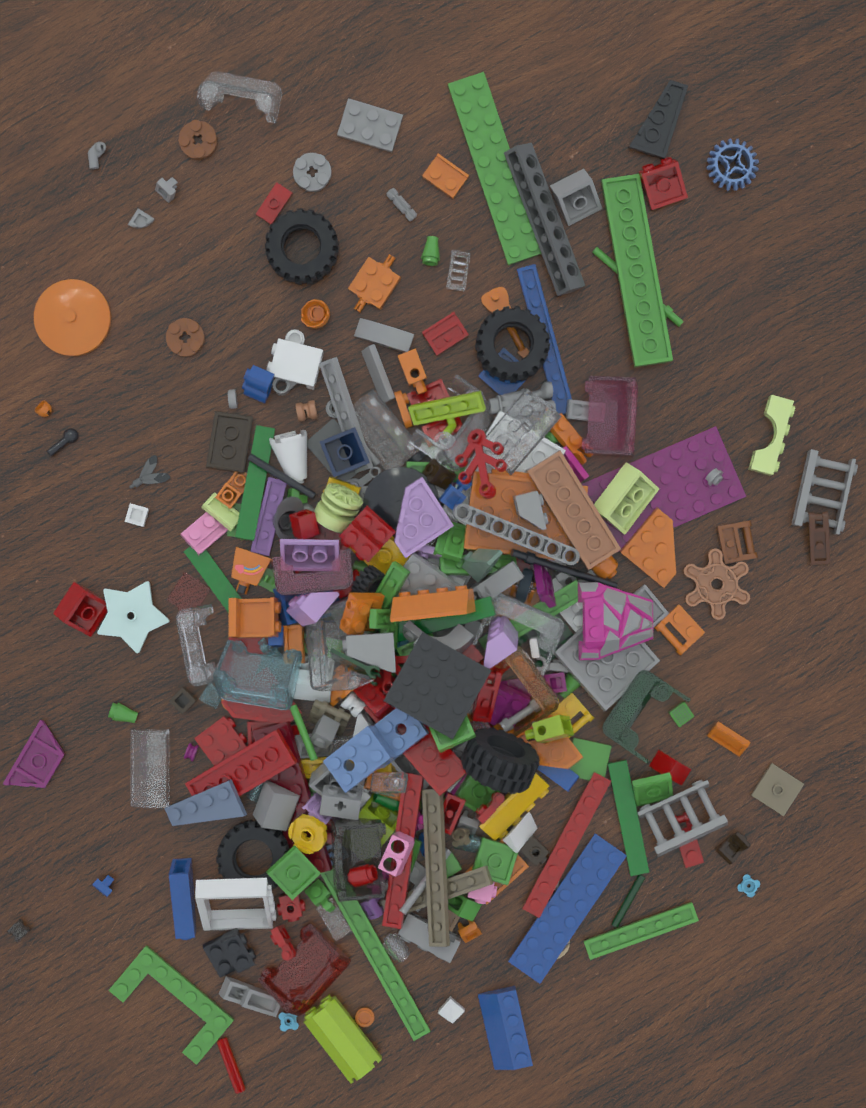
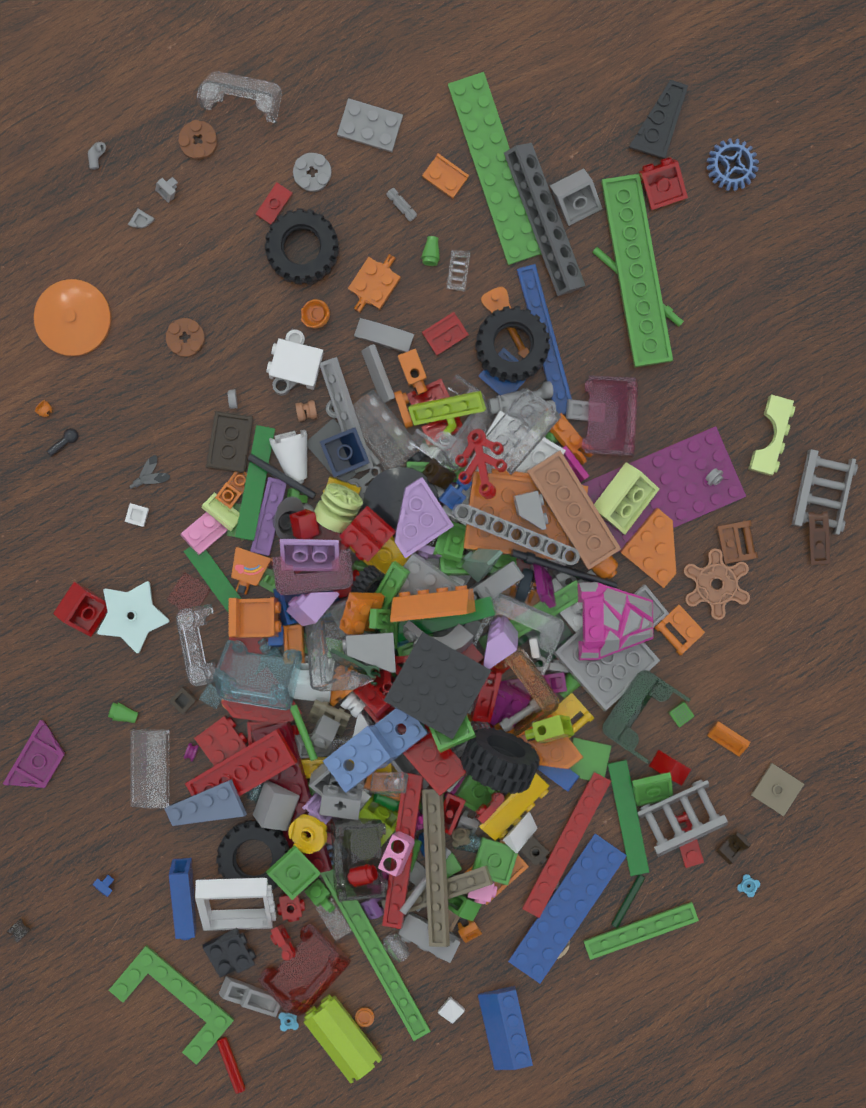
blue brick [242,365,275,403] -> none

